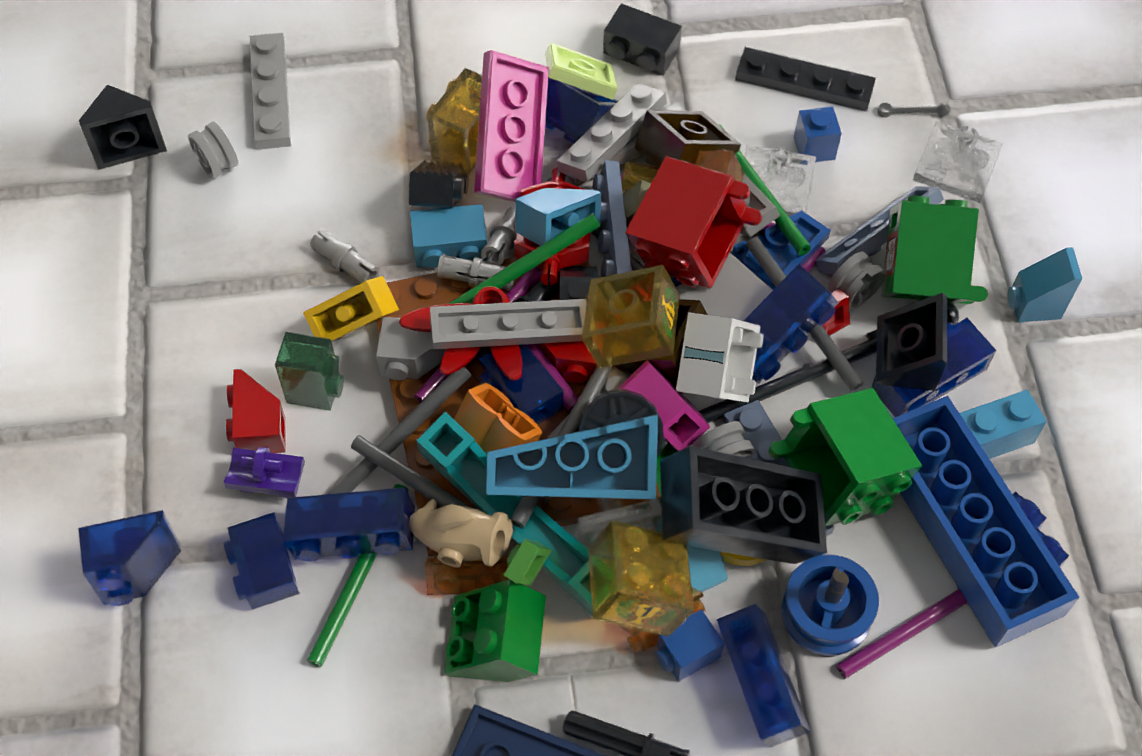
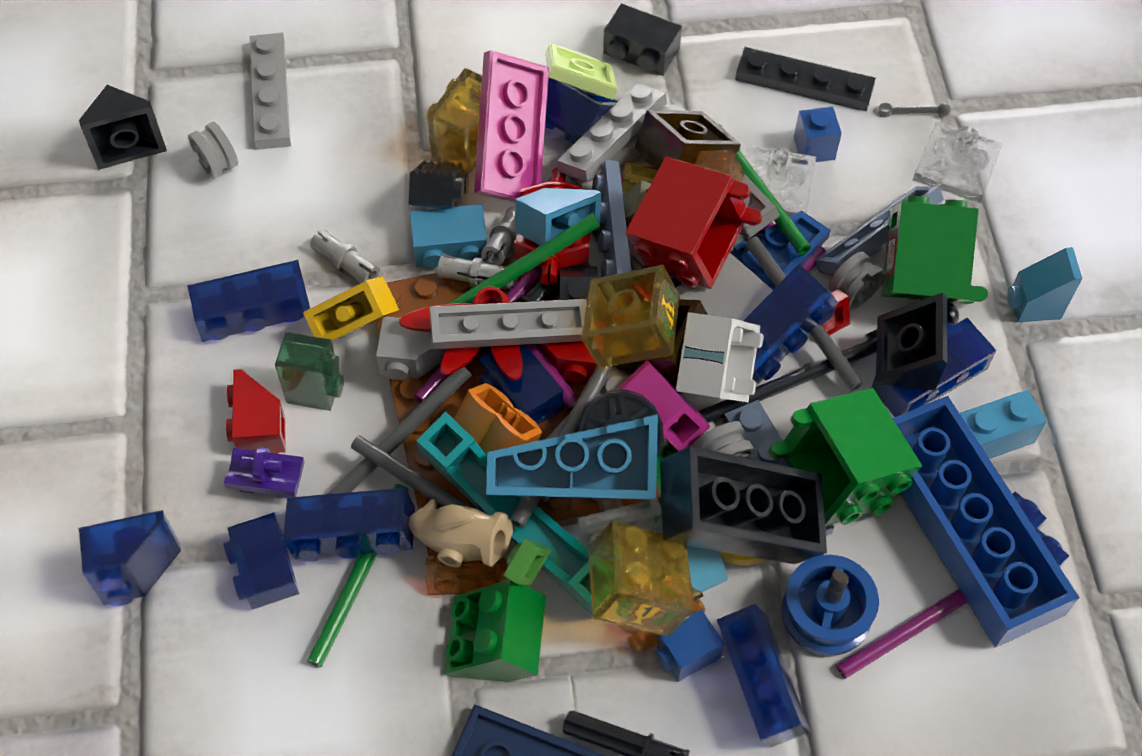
none -> clear blue brick [187,260,310,342]

